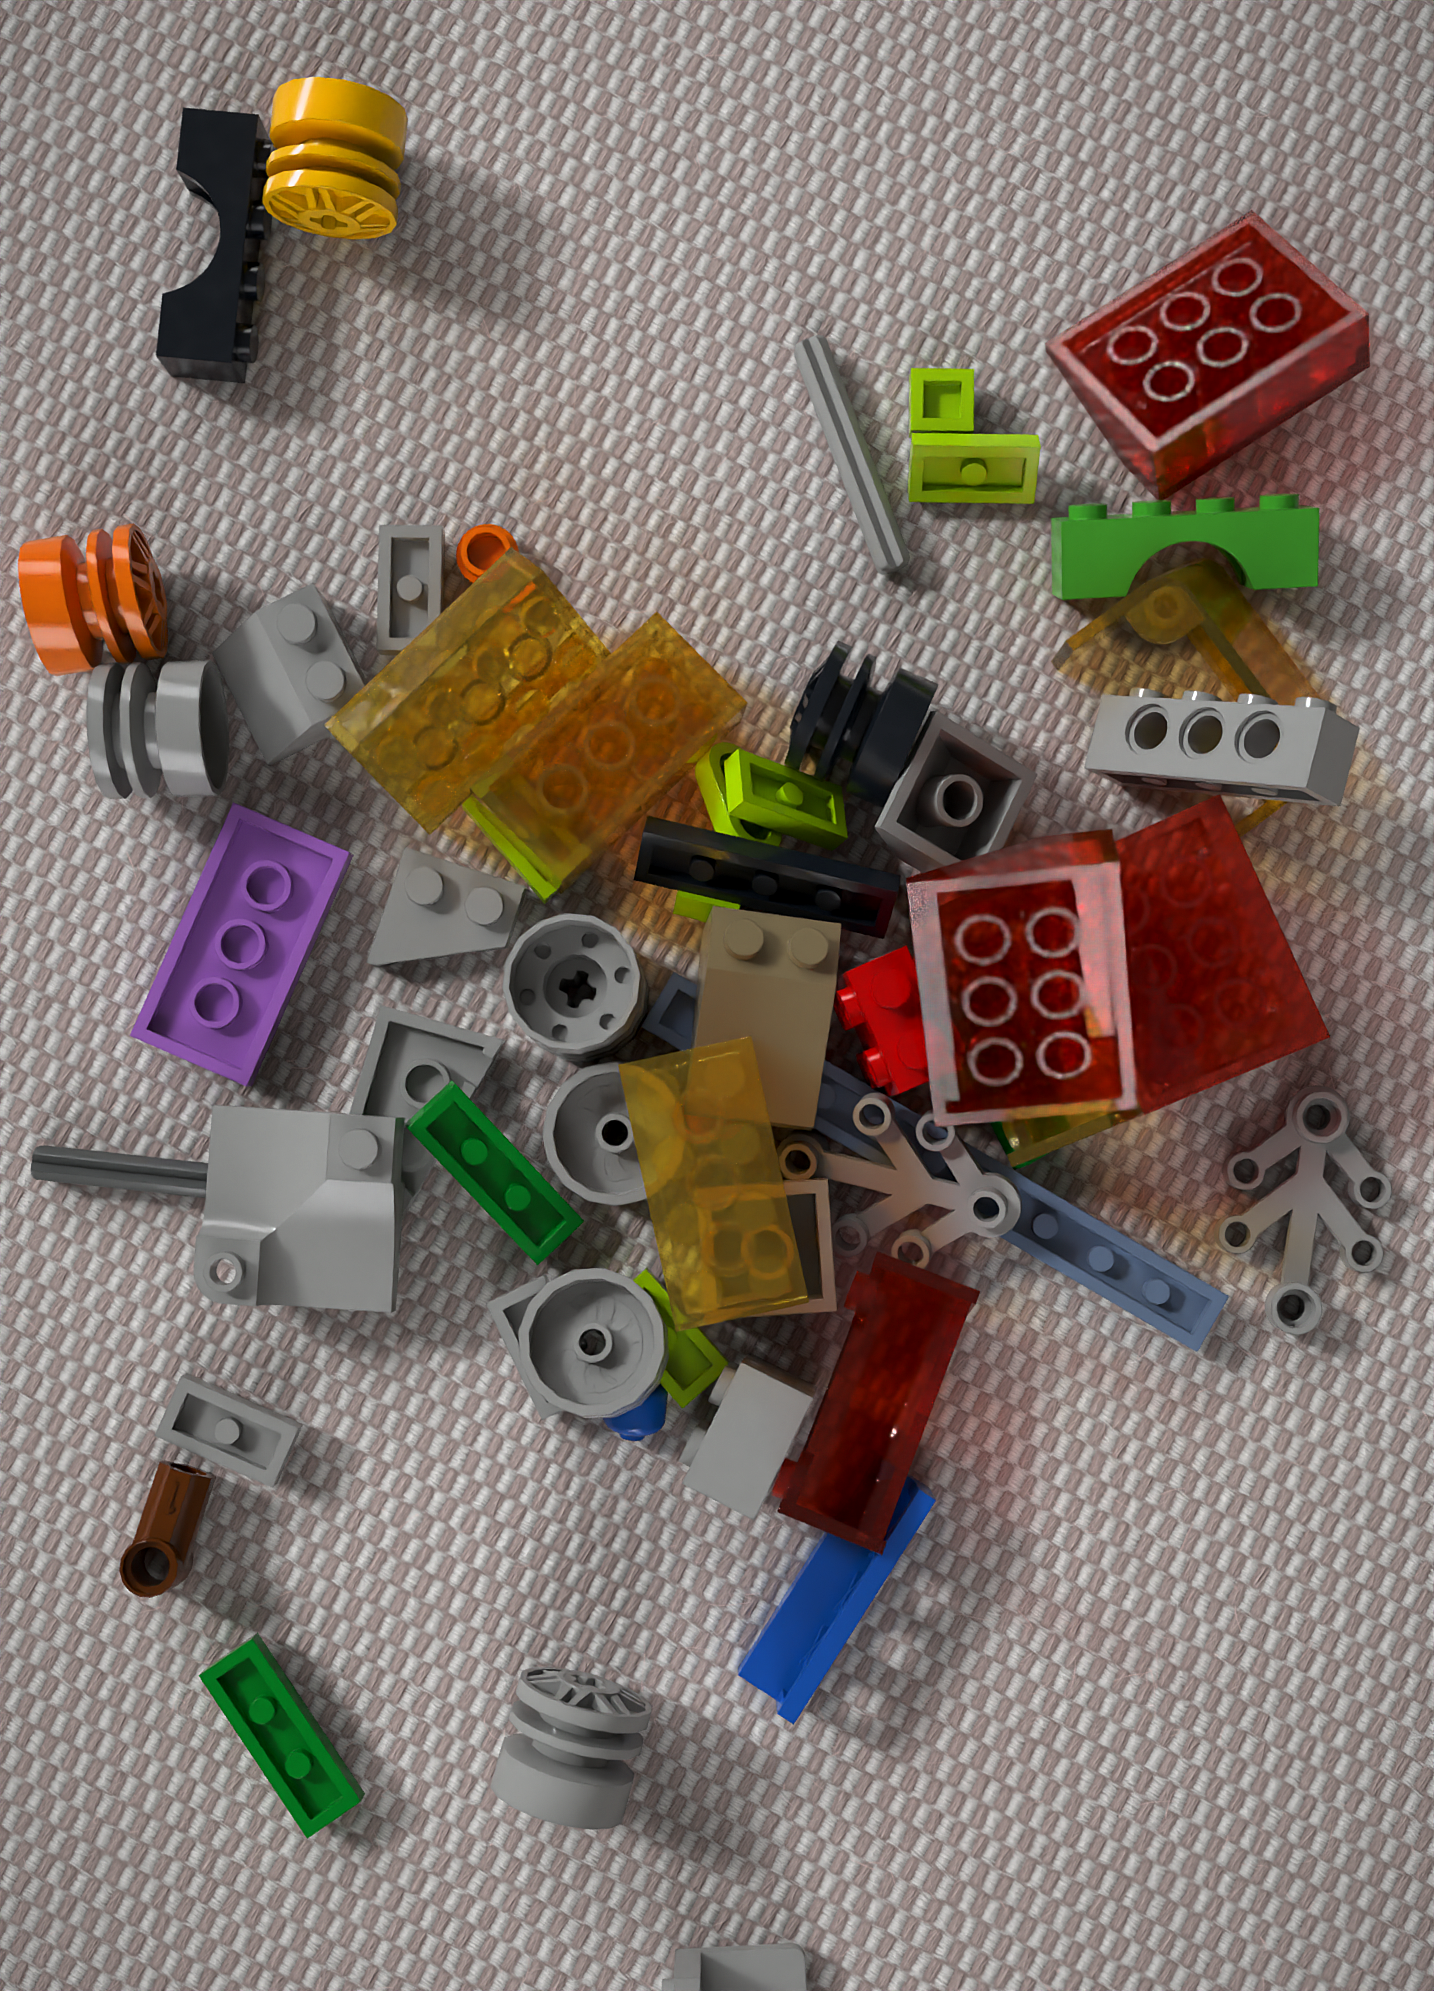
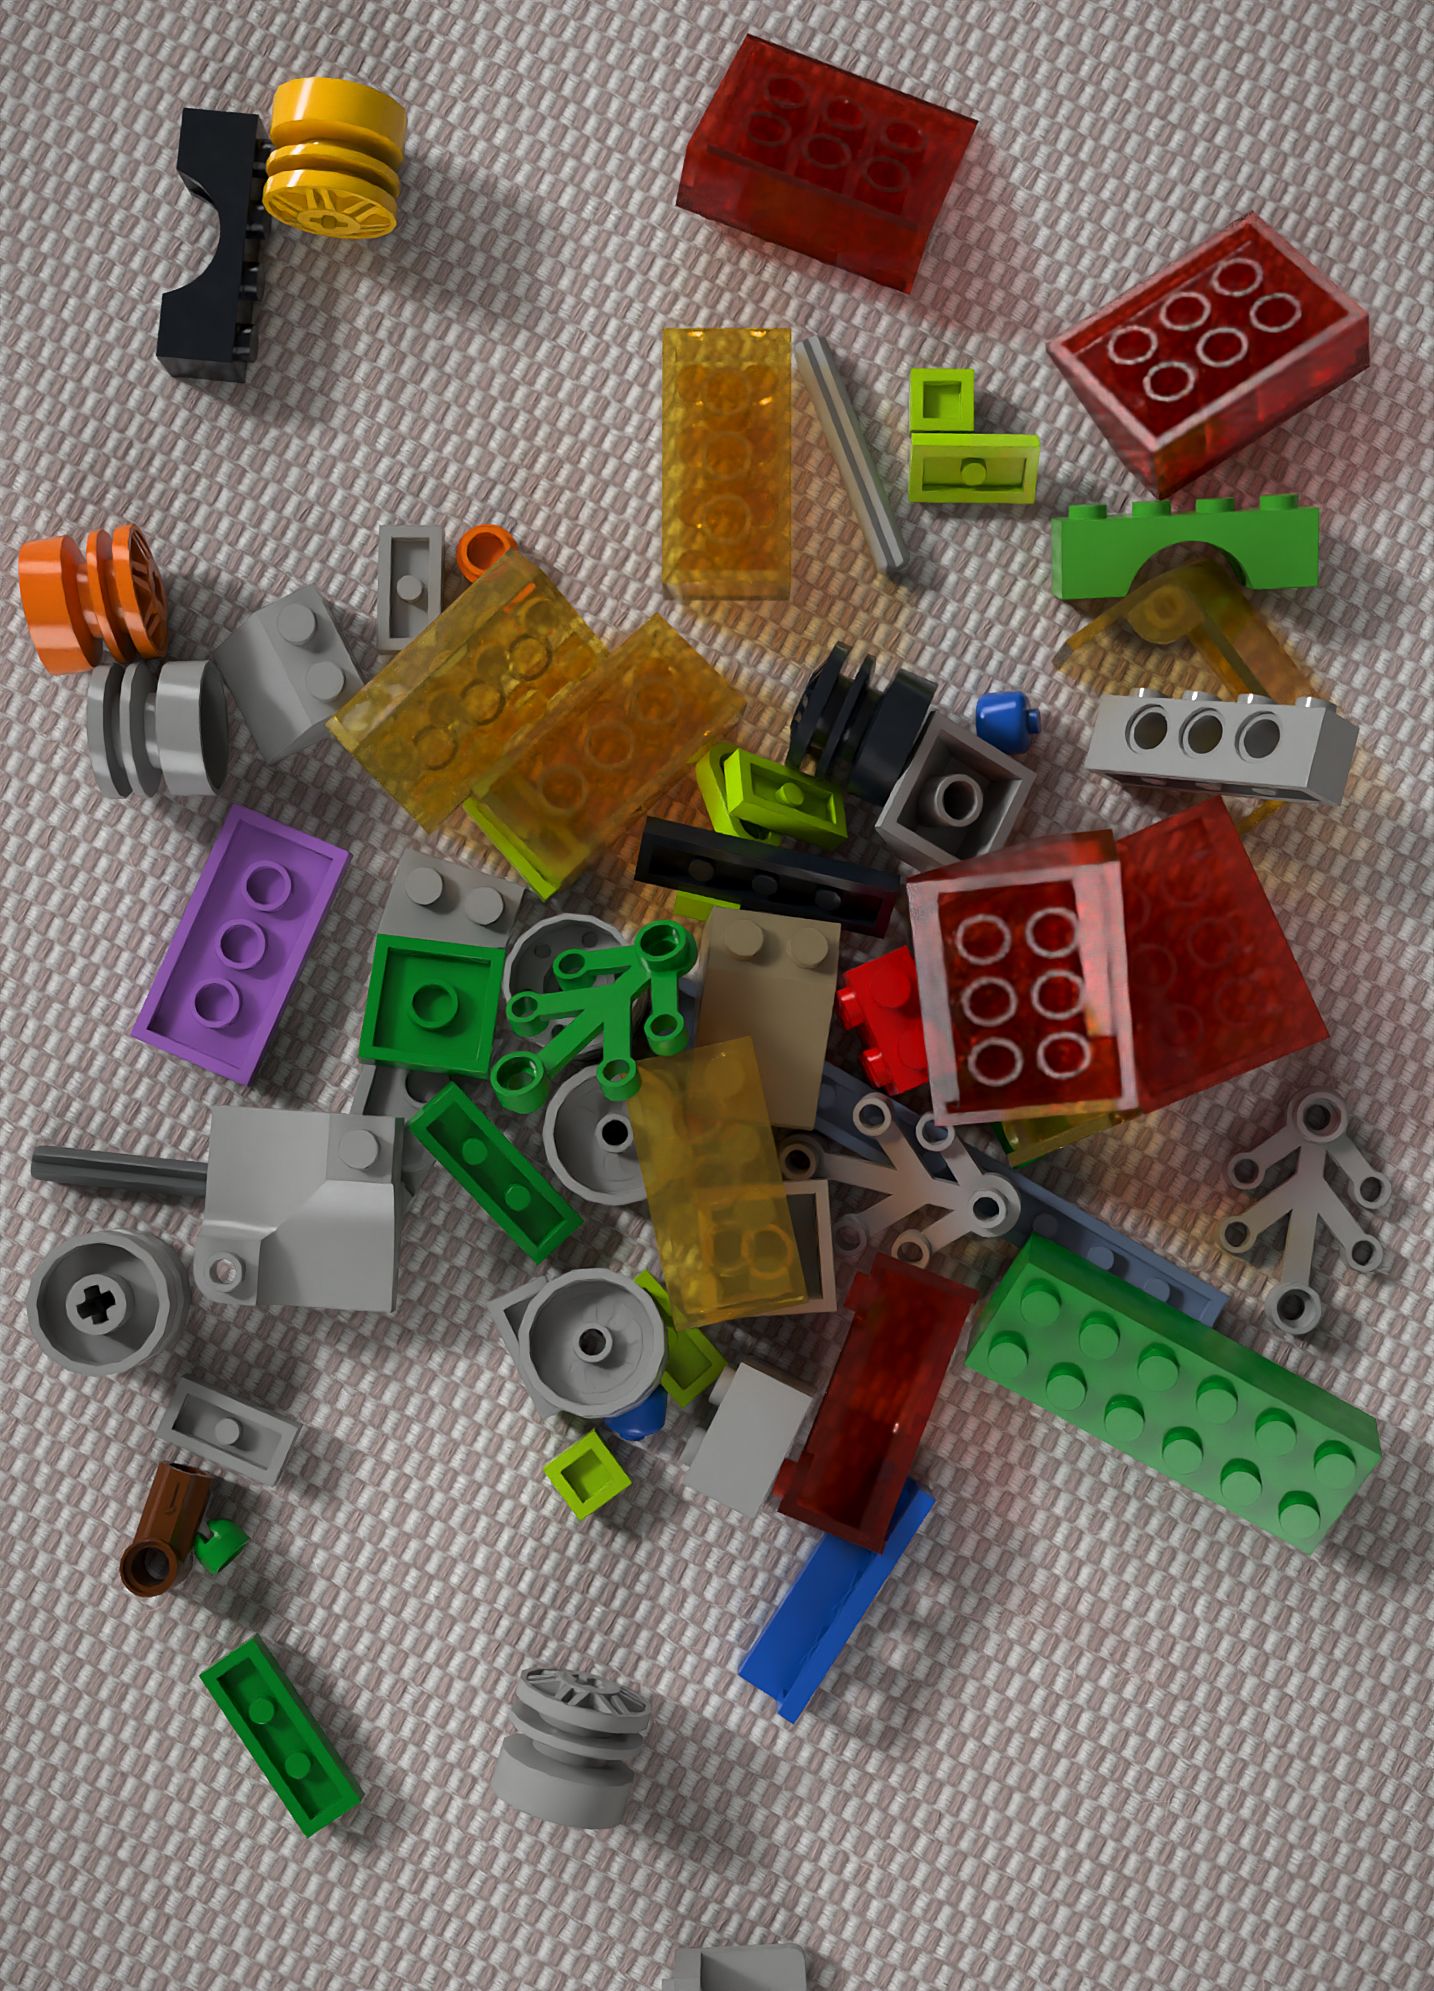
none -> light grey wheel [26,1227,192,1377]
none -> green hinge [193,1517,251,1577]
none -> green plate [357,933,506,1080]
none -> green plant [490,920,698,1114]
none -> lime plate [542,1427,633,1522]
none -> clear yellow brick [662,328,791,601]
none -> clear red slope [675,33,979,295]
none -> green brick [964,1230,1382,1555]
none -> blue piece [976,691,1041,755]

